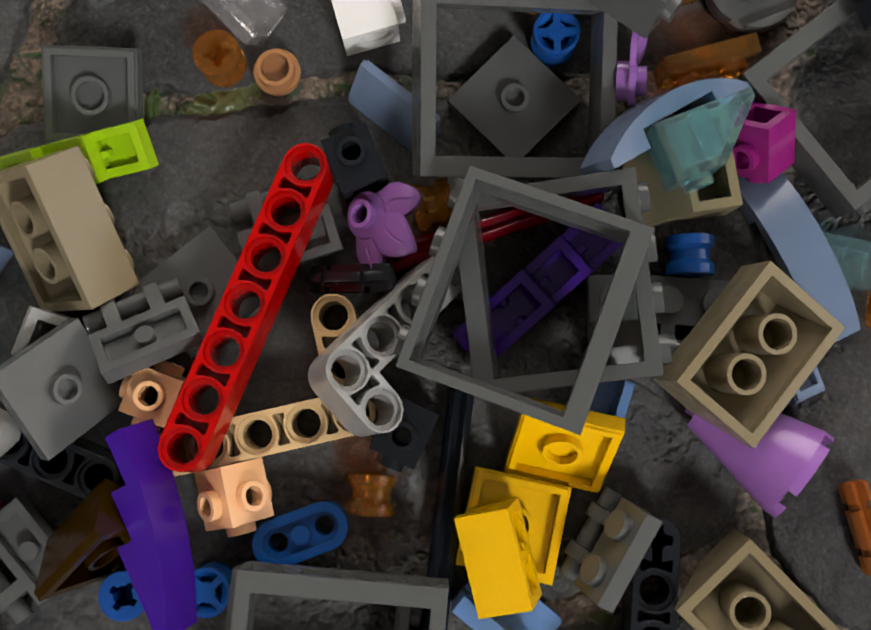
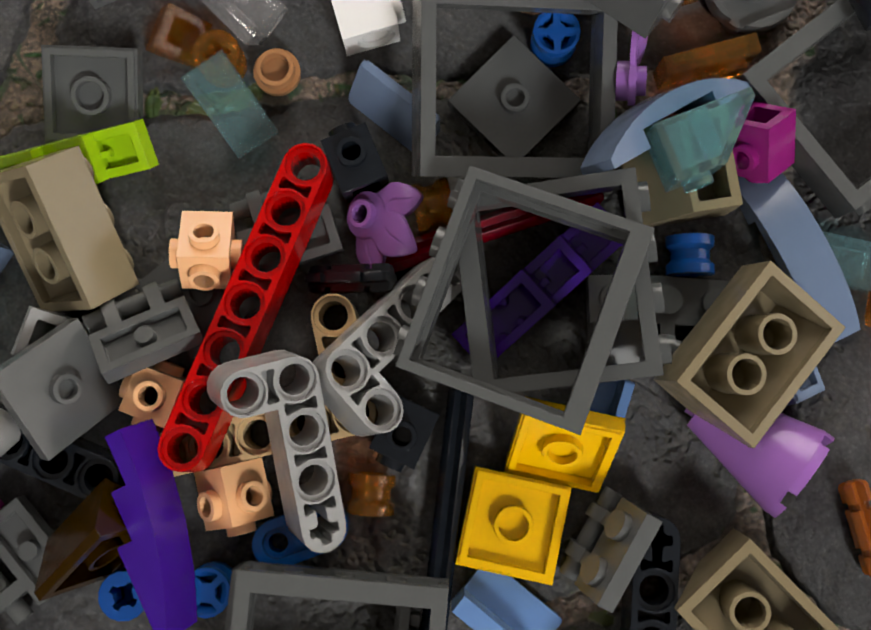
yellow hinge [454,497,542,619] -> none
none -> clear orange slope [146,3,213,68]
none -> light nougat brick [169,211,244,291]
none -> clear light blue tile [181,49,278,159]
none -> light grey beam [207,350,346,553]

